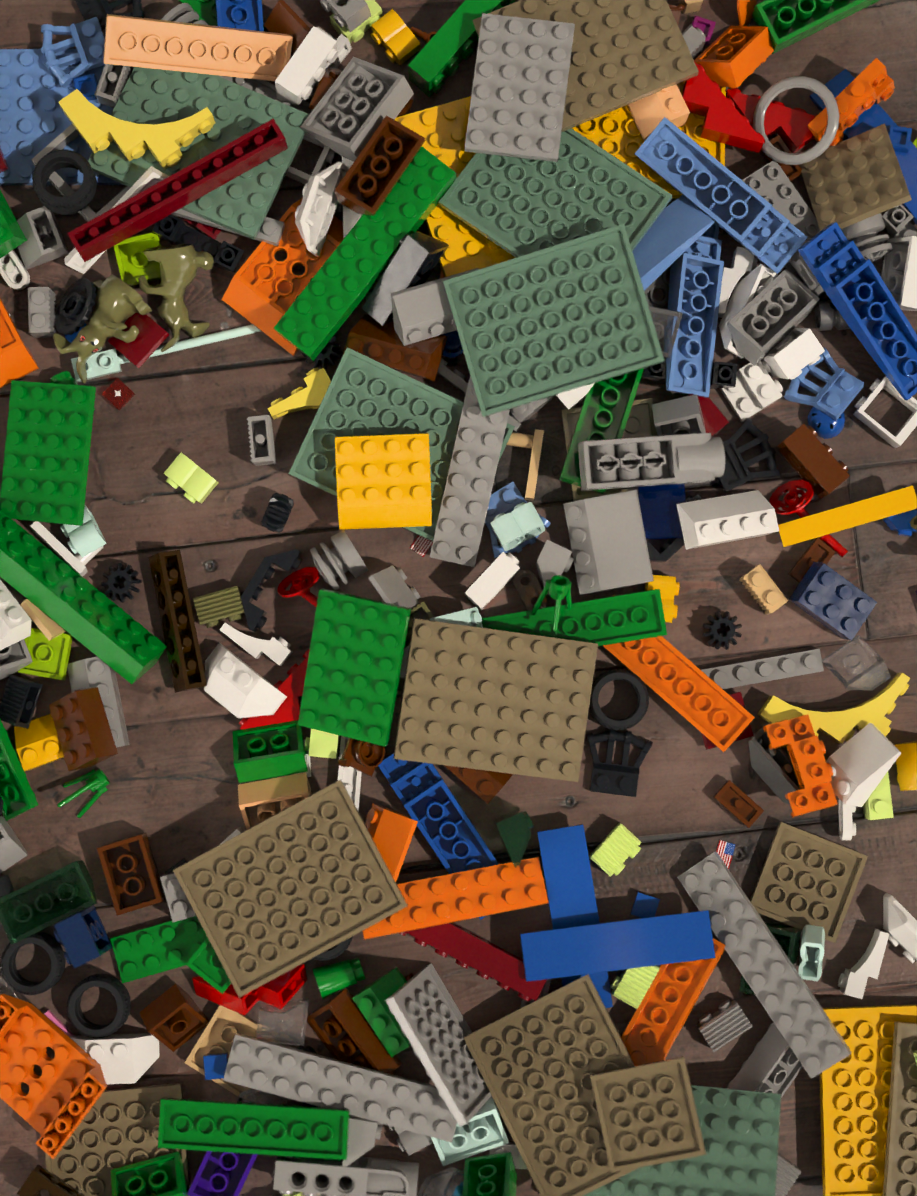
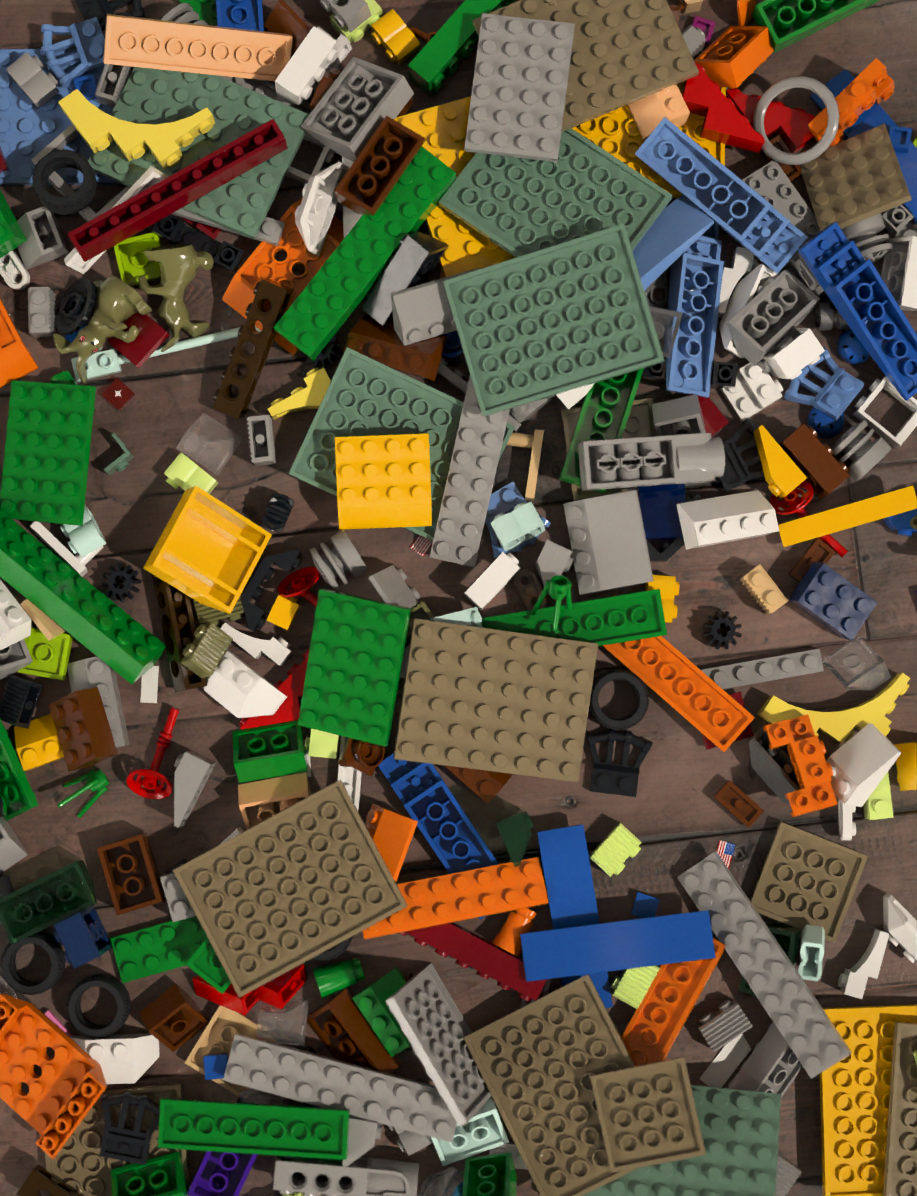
none -> light grey brick [6,52,59,109]
none -> black plate [99,1091,160,1165]
none -> sand green bracket [103,433,134,476]
none -> red dish [126,707,180,800]
none -> white sticker [140,666,159,703]
none -> yellow slope [143,486,272,614]
none -> light grey slope [174,751,216,828]
none -> clear slope [176,413,242,476]
none -> olive brick [181,622,233,678]
none -> dark brown brick [213,279,293,419]
none -> yellow brick [267,595,301,631]
none -> orange plant [491,908,537,957]
none -> white sticker [699,1034,751,1088]
none -> yellow slope [753,425,807,498]
none -> light grey wheel [832,419,892,481]
none -> blue helmet [837,329,871,365]

